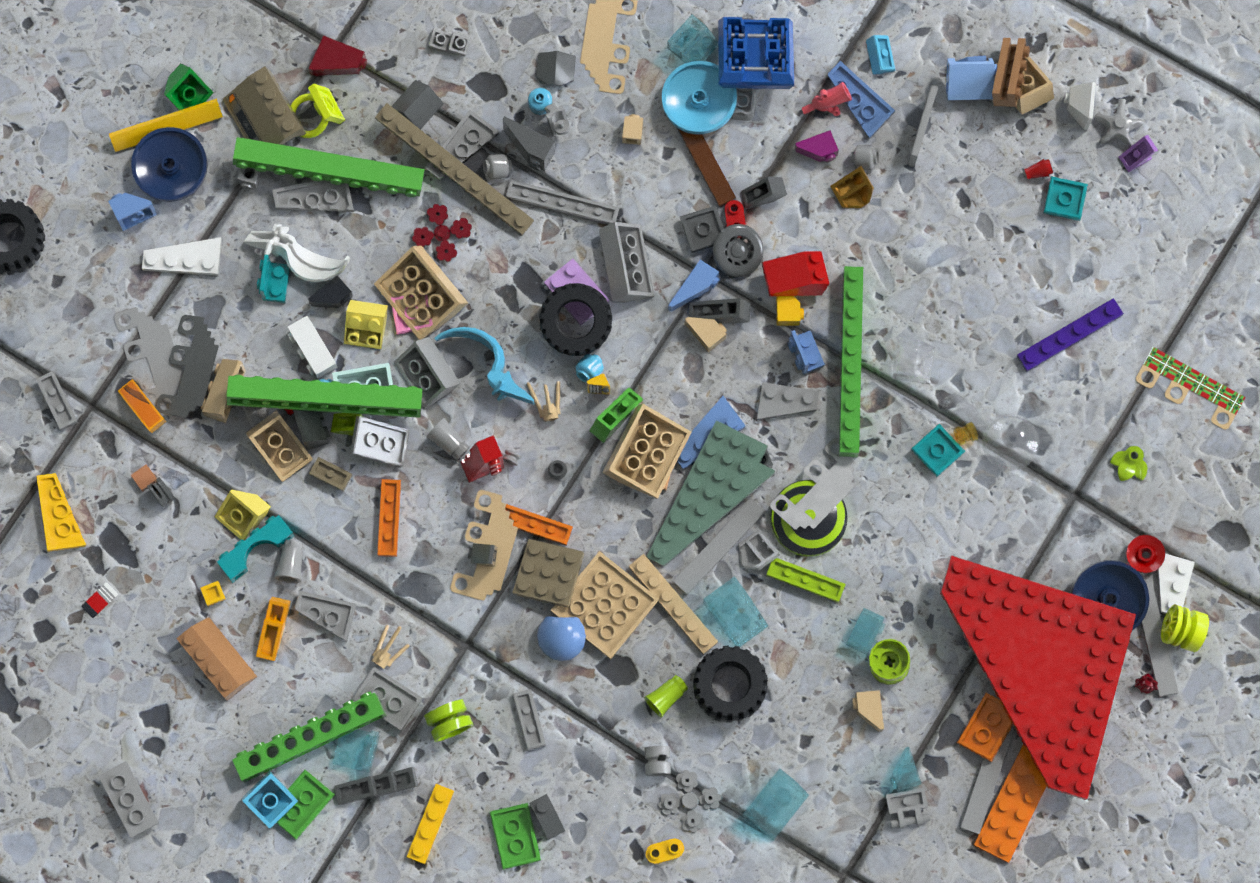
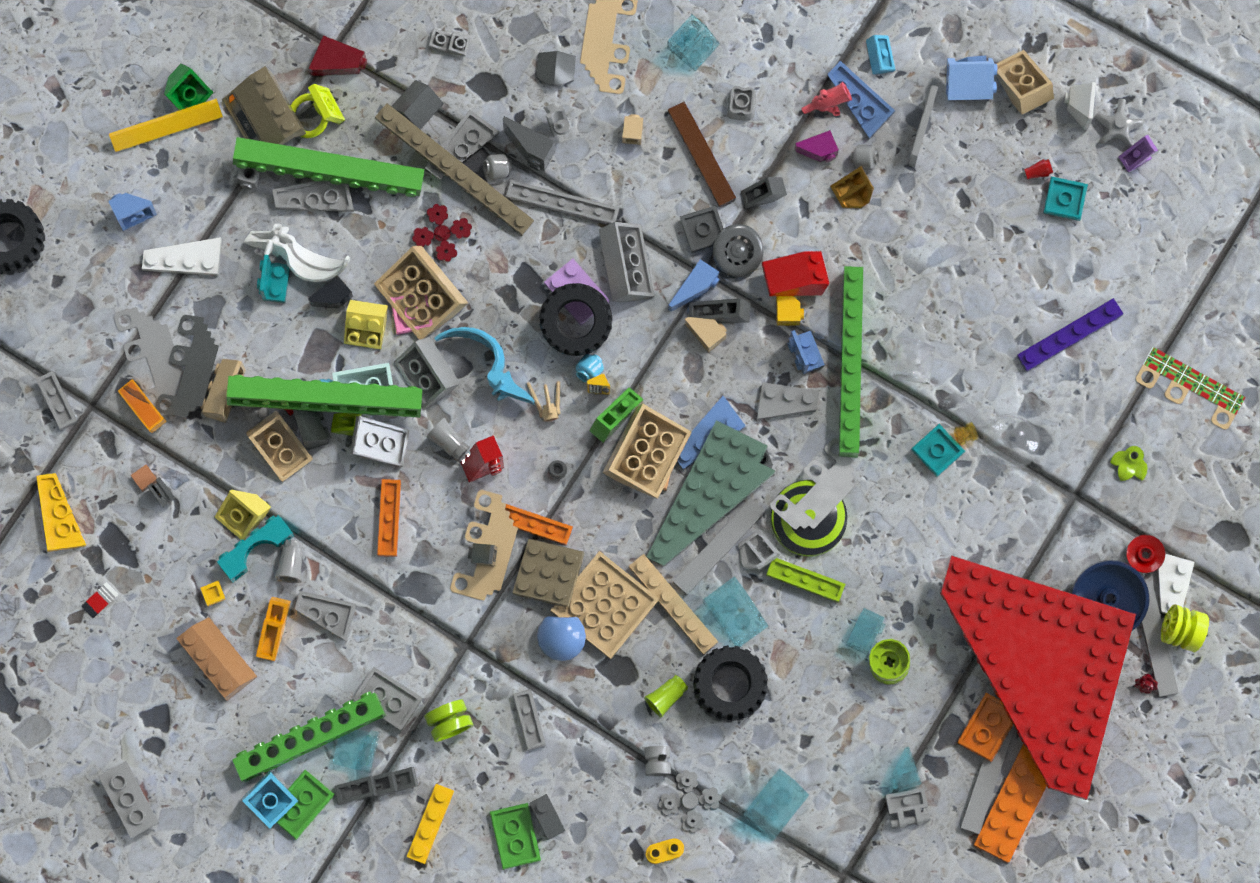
dark blue dish [131,127,208,202] -> none
white brick [287,316,337,379] -> none
dark tan plate [309,457,353,492] -> none
tan plant [371,625,410,669] -> none
light grey bush [503,450,521,466] -> none
medium azure head [528,88,552,115] -> none
medium azure dish [662,61,737,134] -> none
blue piece [718,17,794,89] -> none
red plate [725,200,746,238] -> none
tan slope [852,690,884,732] -> none
medium nougat brick [992,38,1030,107] -> none

